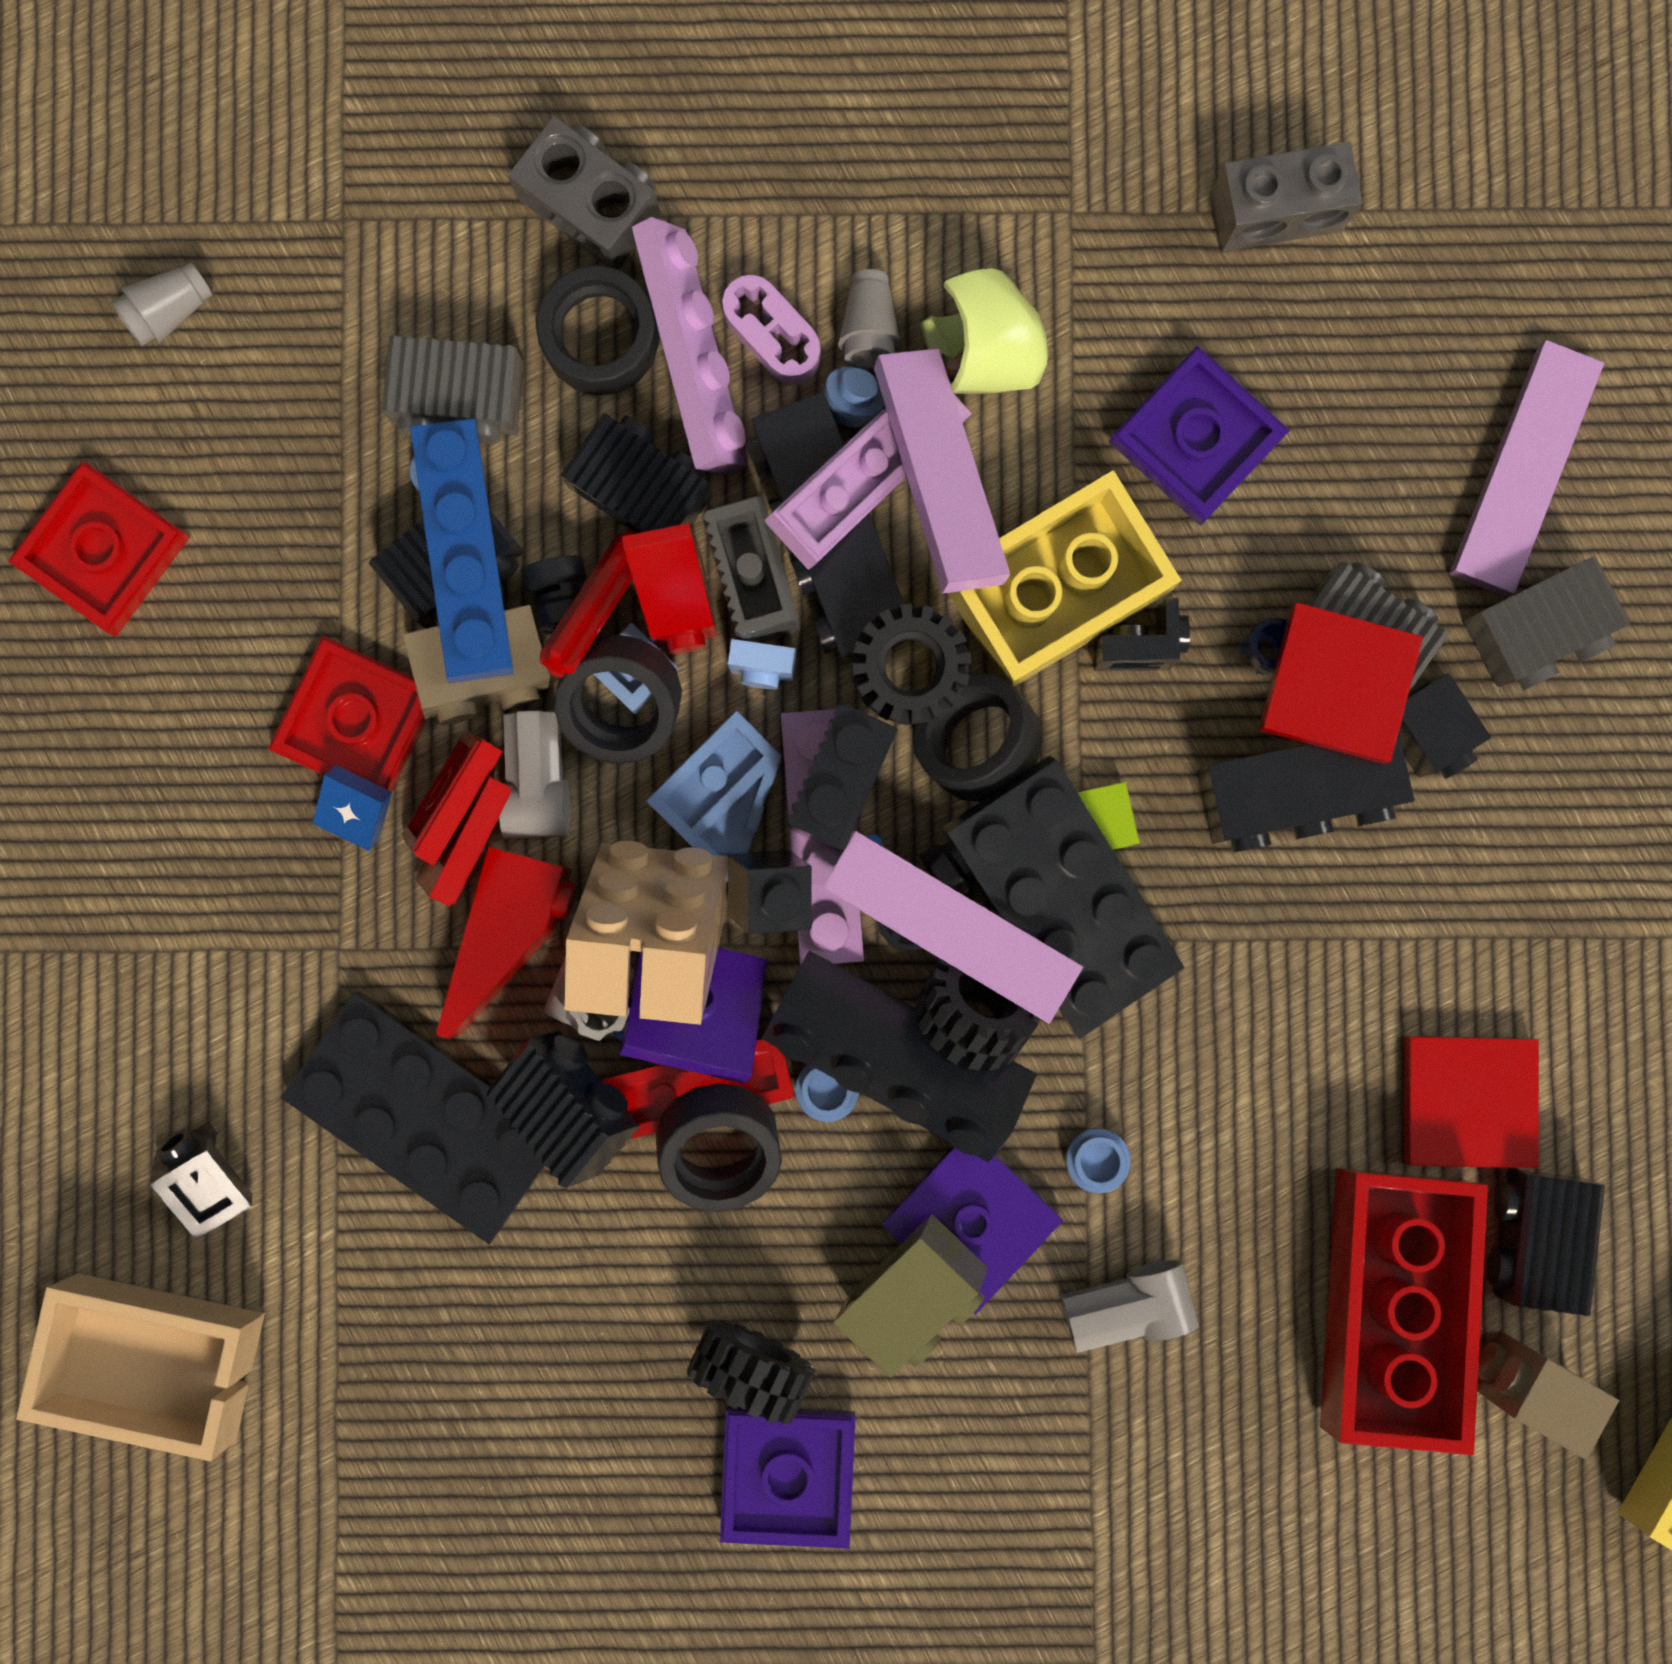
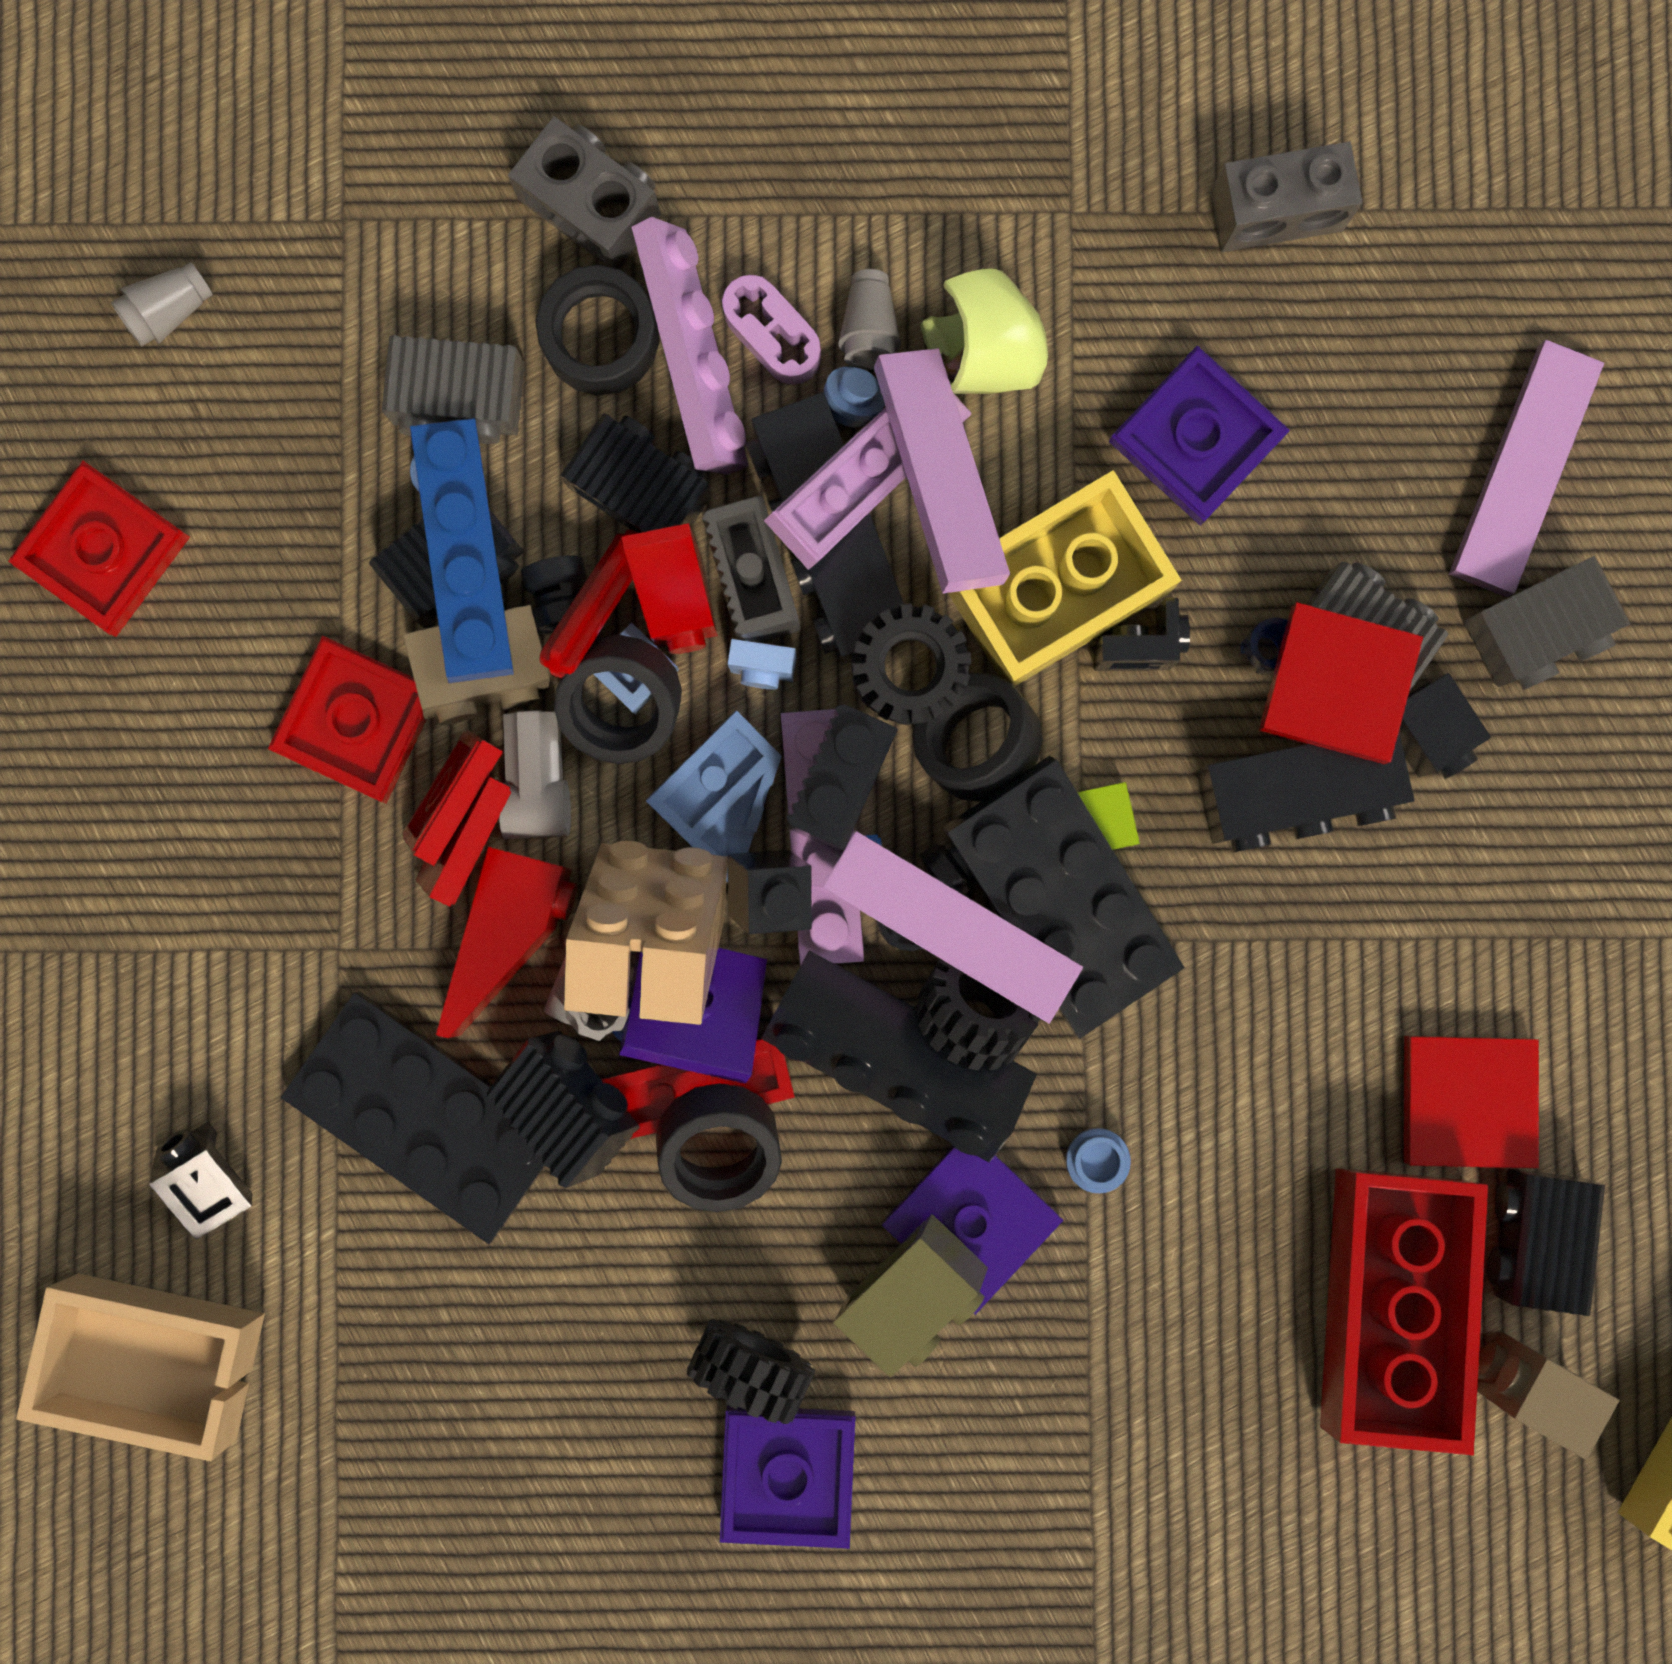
blue tile [312,765,392,851] -> none
medium blue plate [795,1064,859,1122] -> none
light grey piece [1061,1260,1199,1353] -> none

